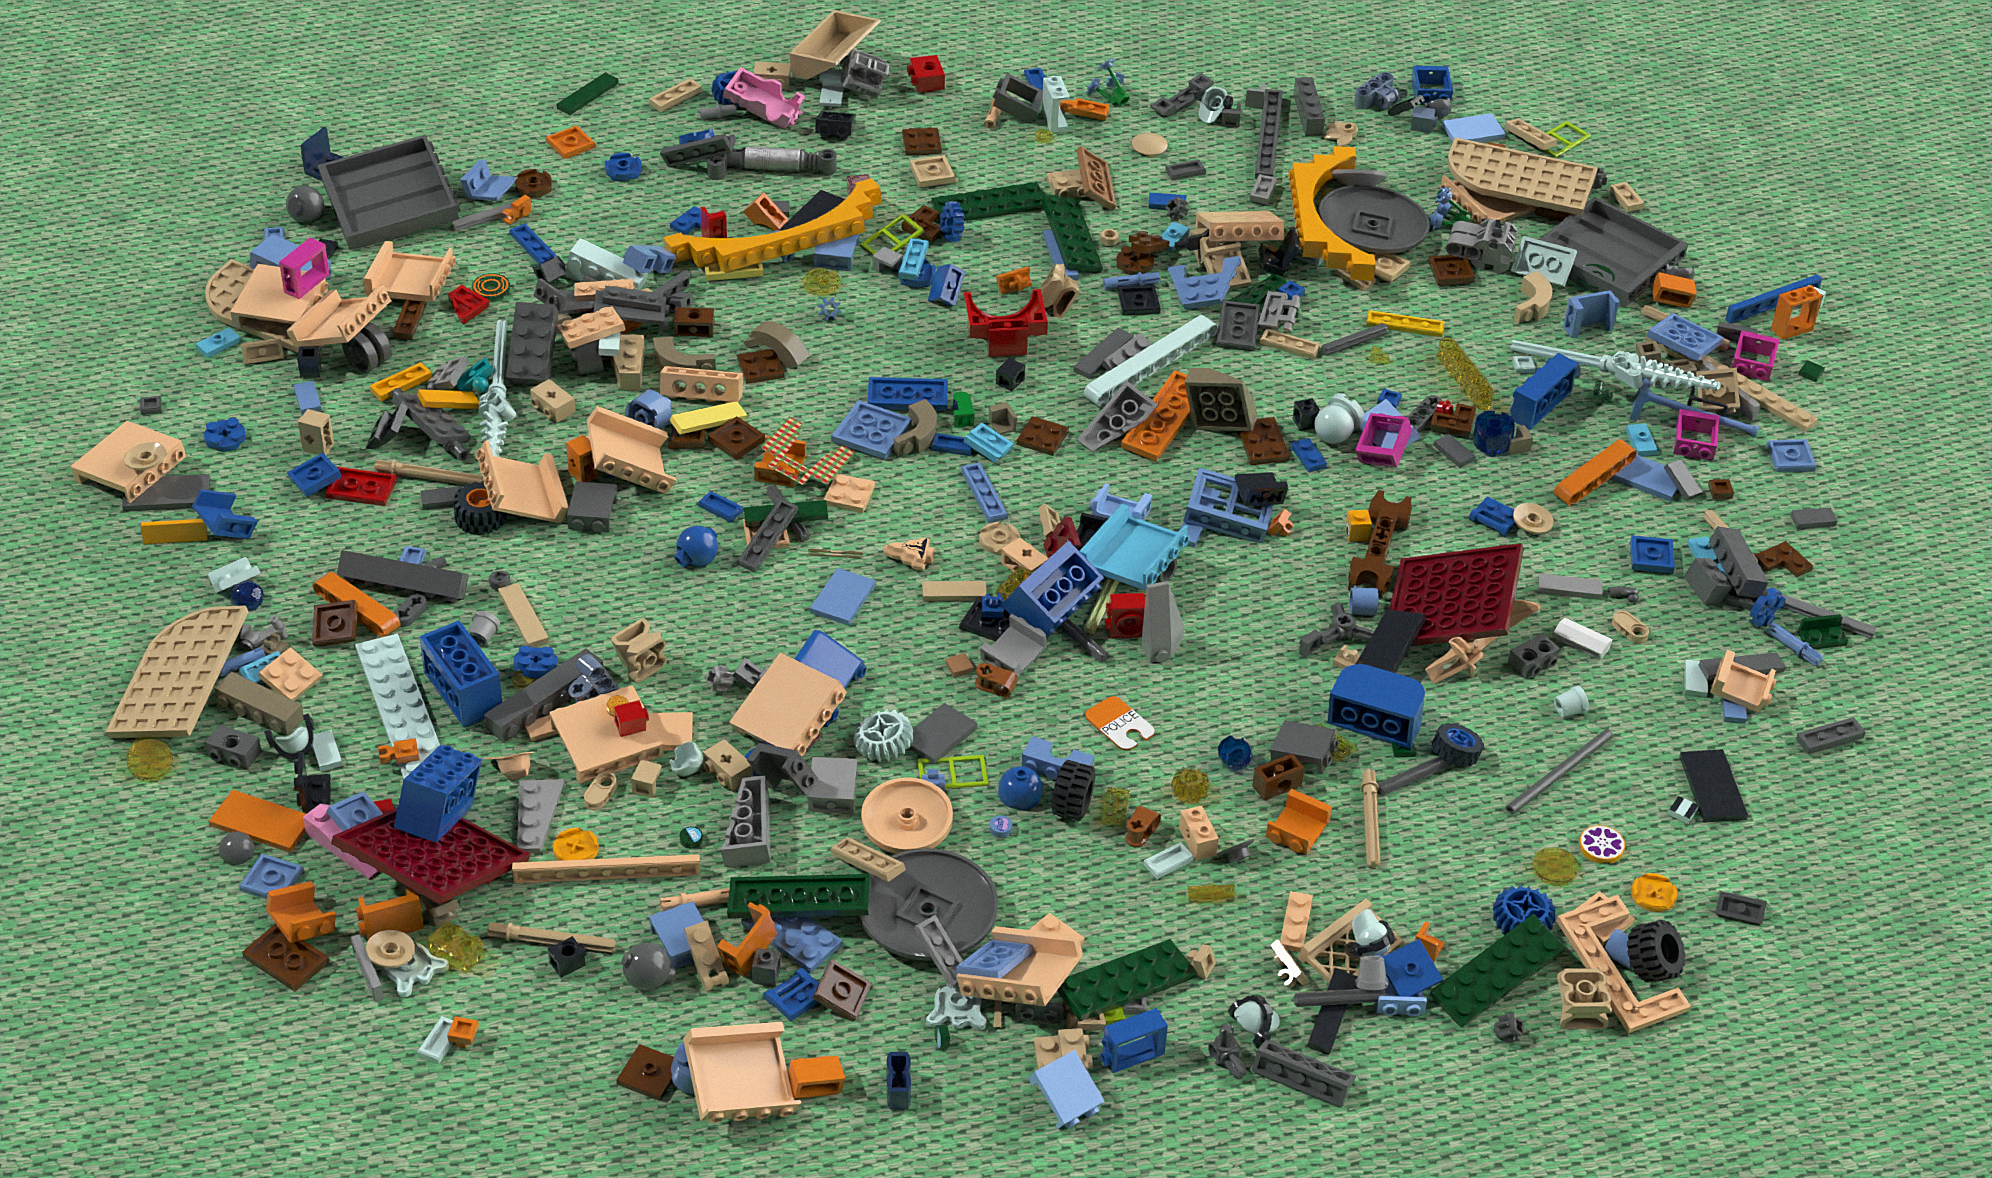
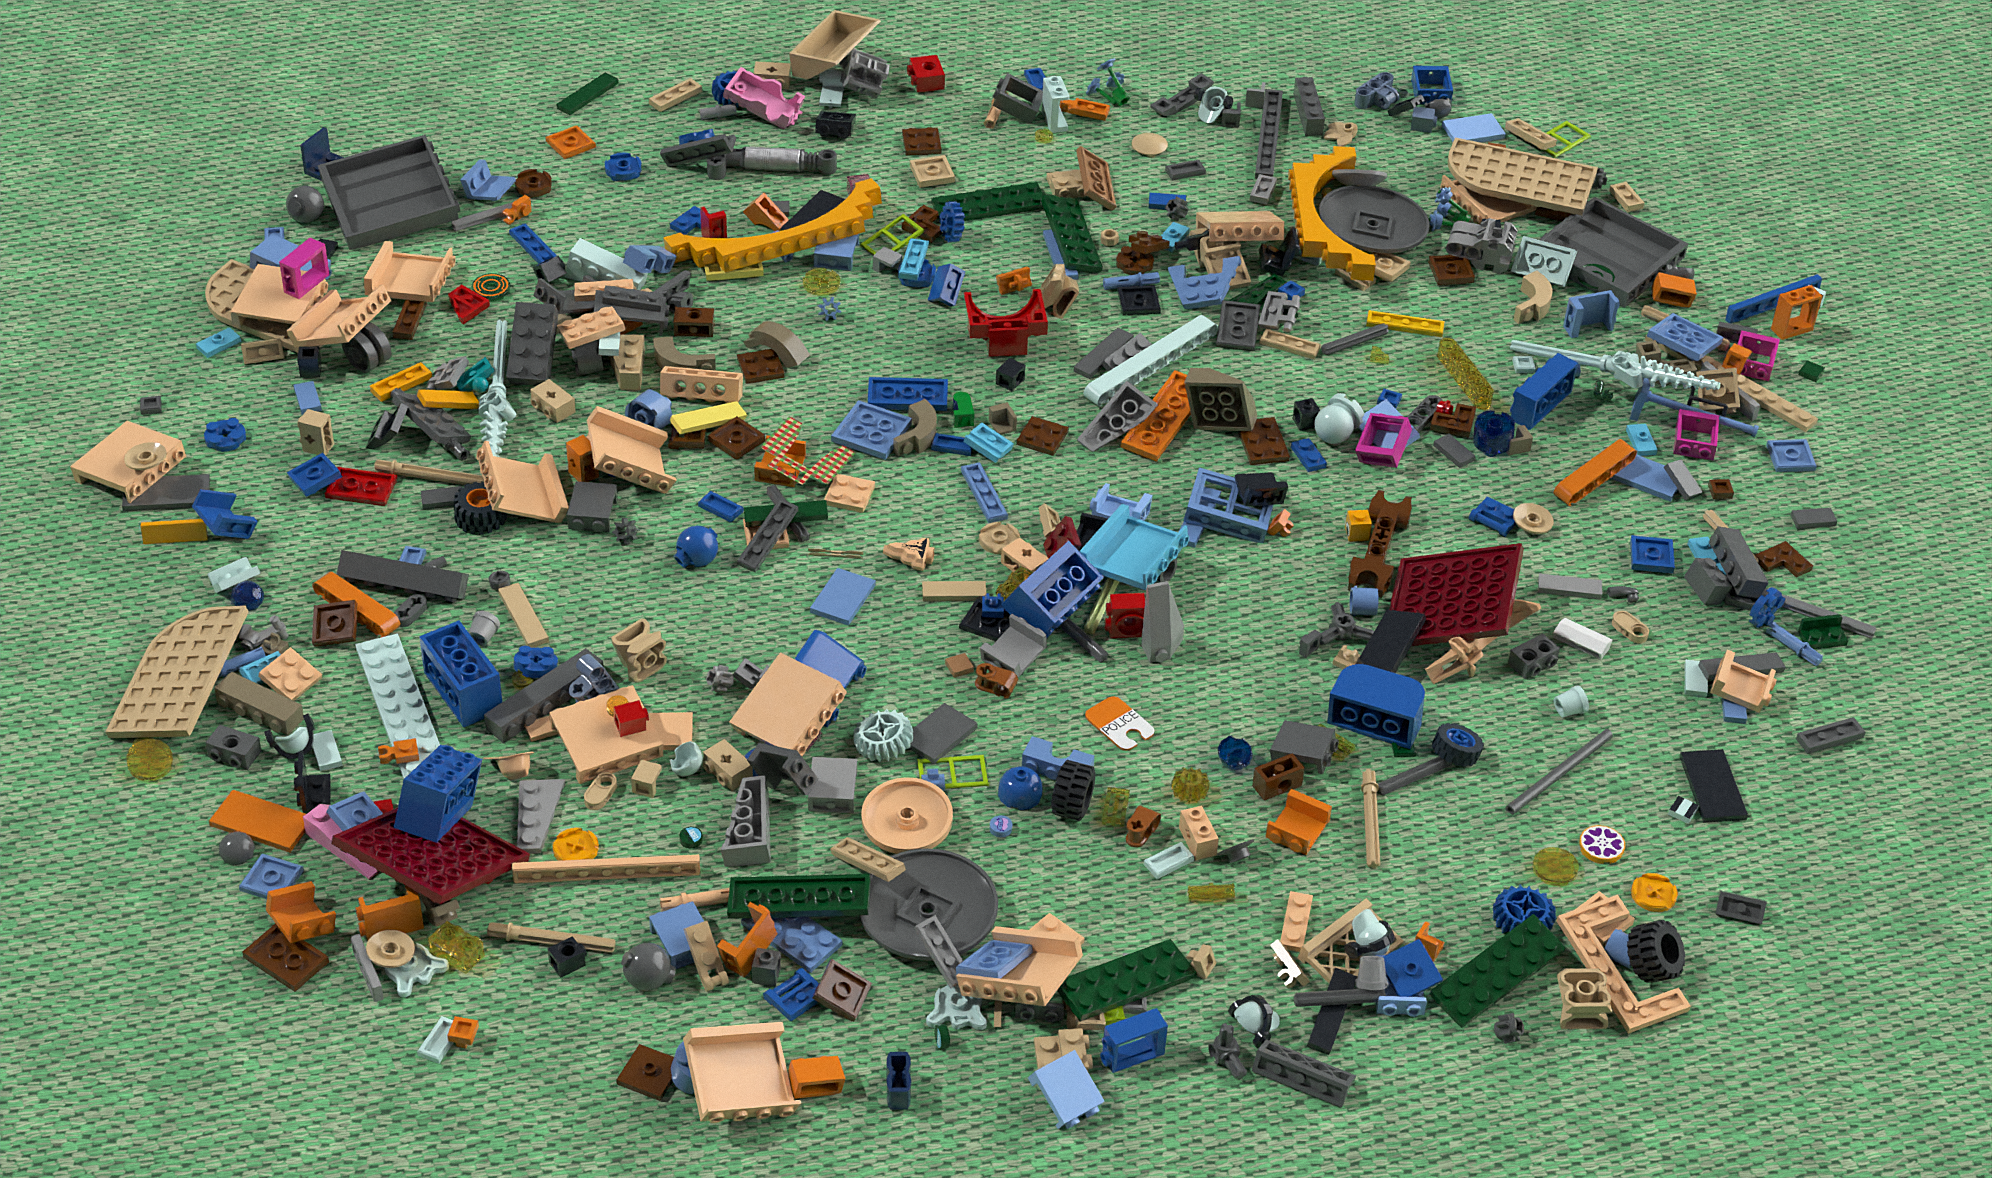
none -> dark grey gear [612,518,640,544]
none -> orange panel [1722,343,1752,375]

